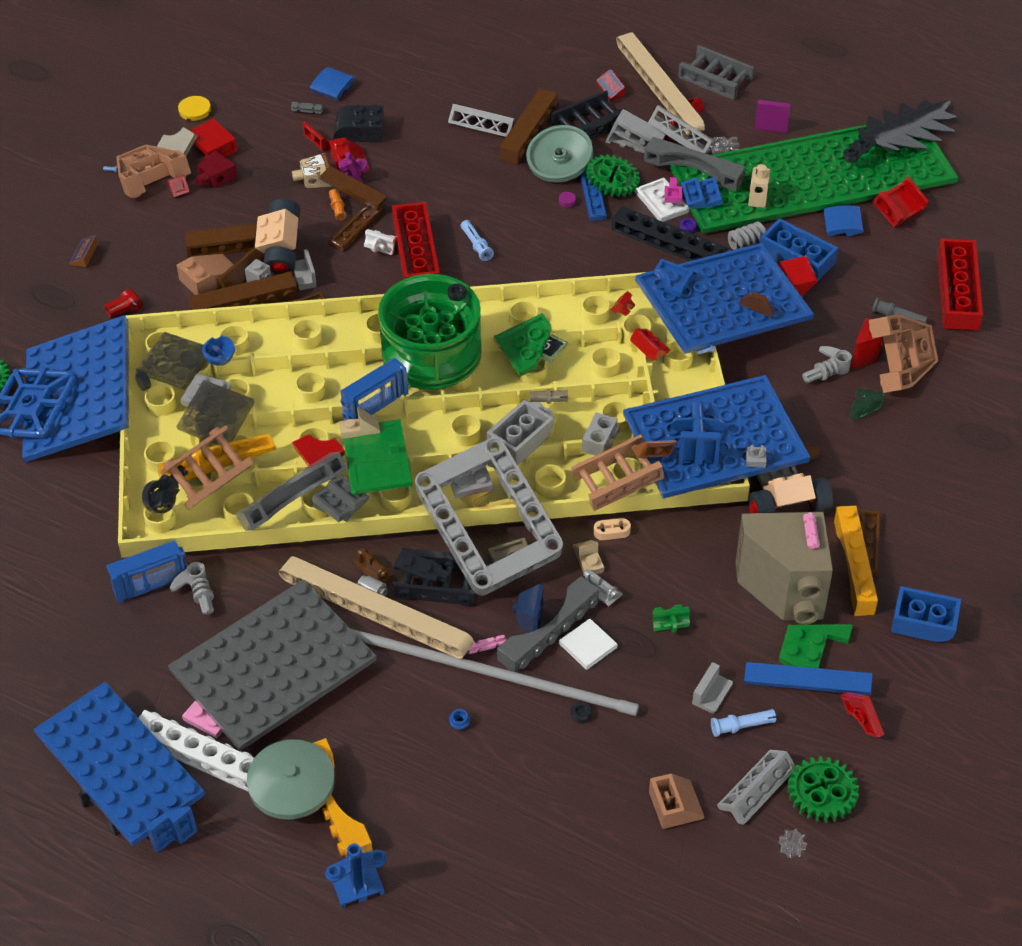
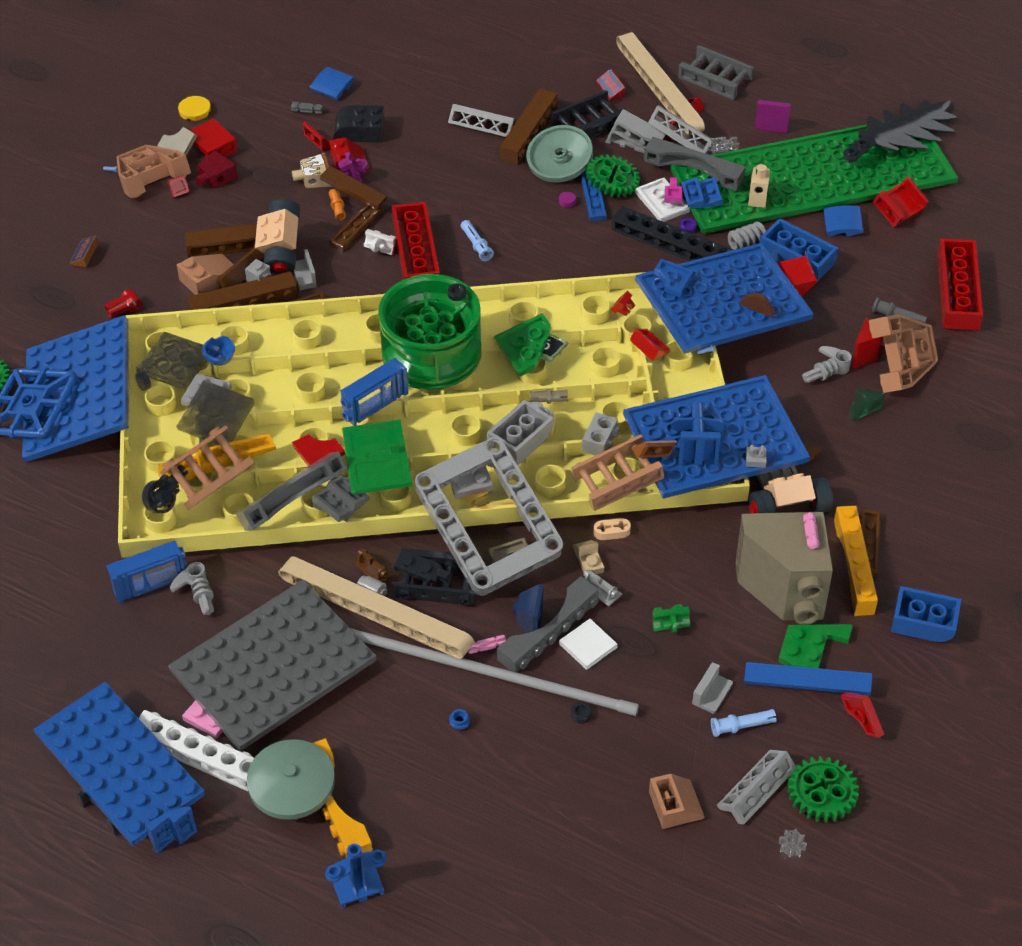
tan slope [339,407,380,439] -> none

